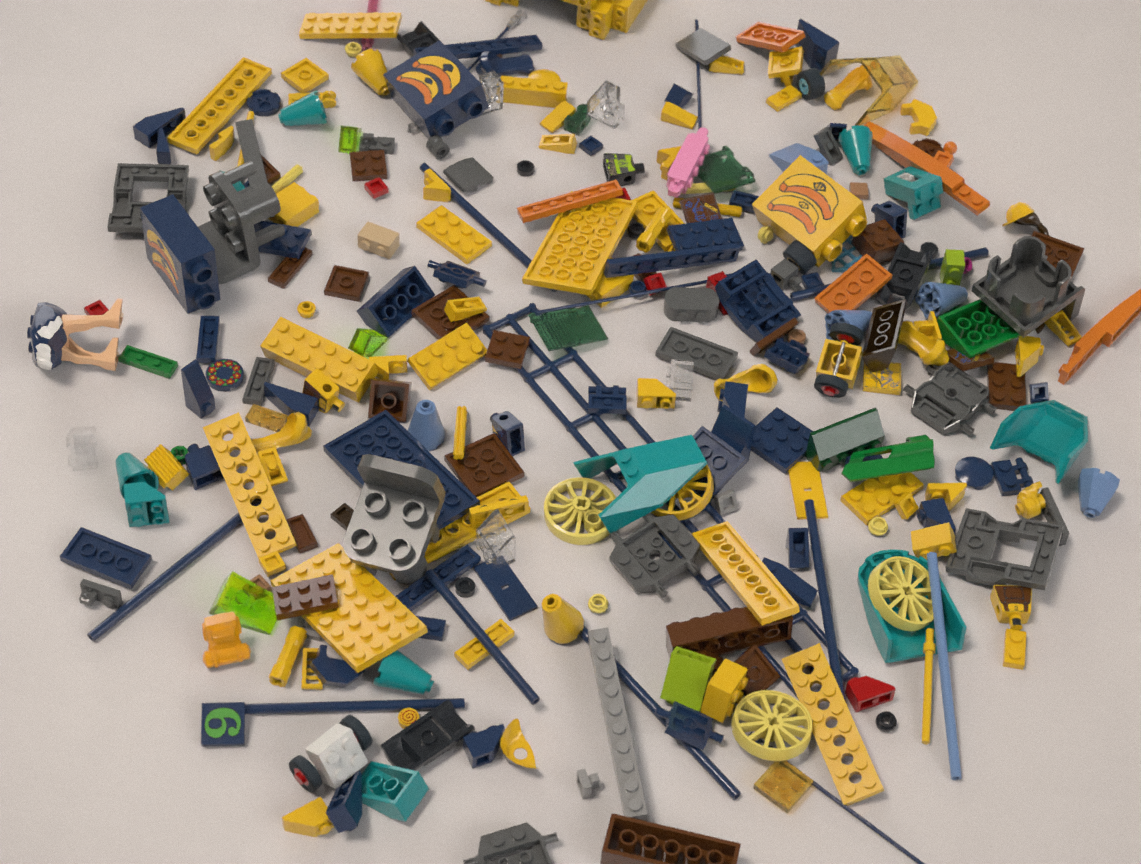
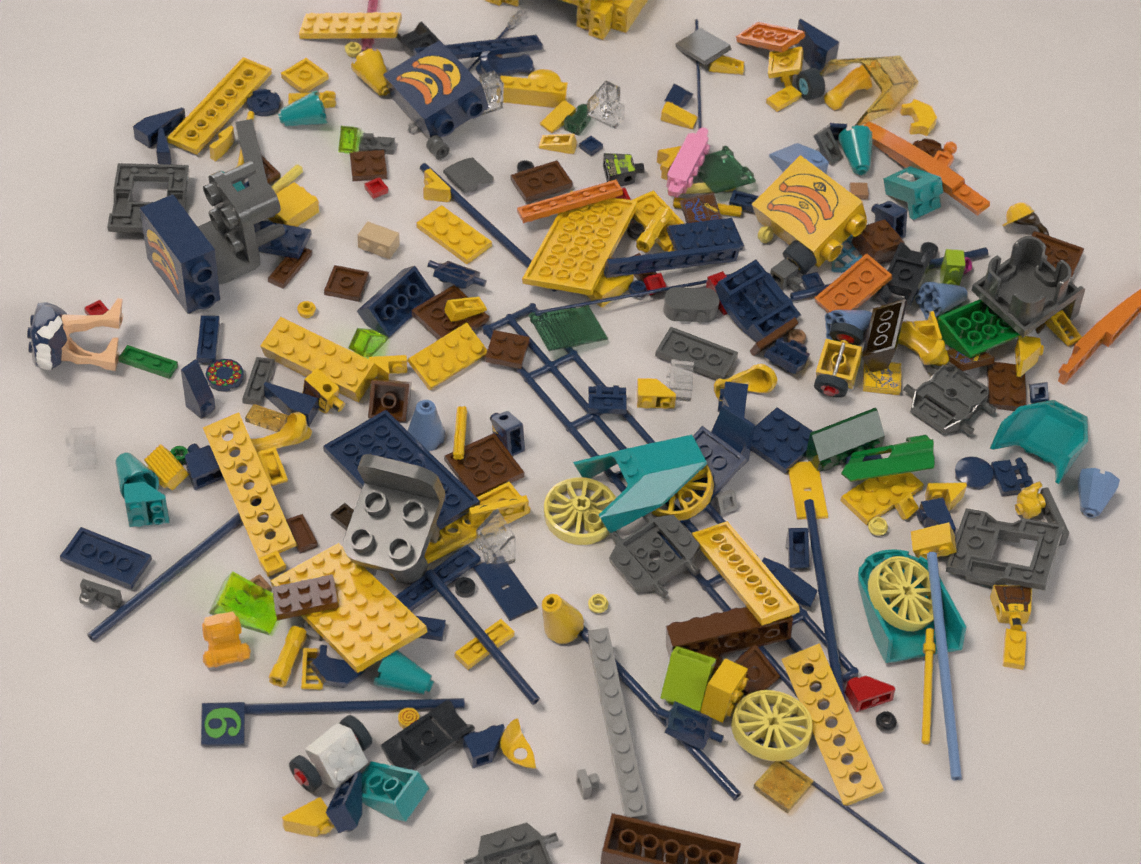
none -> reddish brown plate [510,160,573,202]

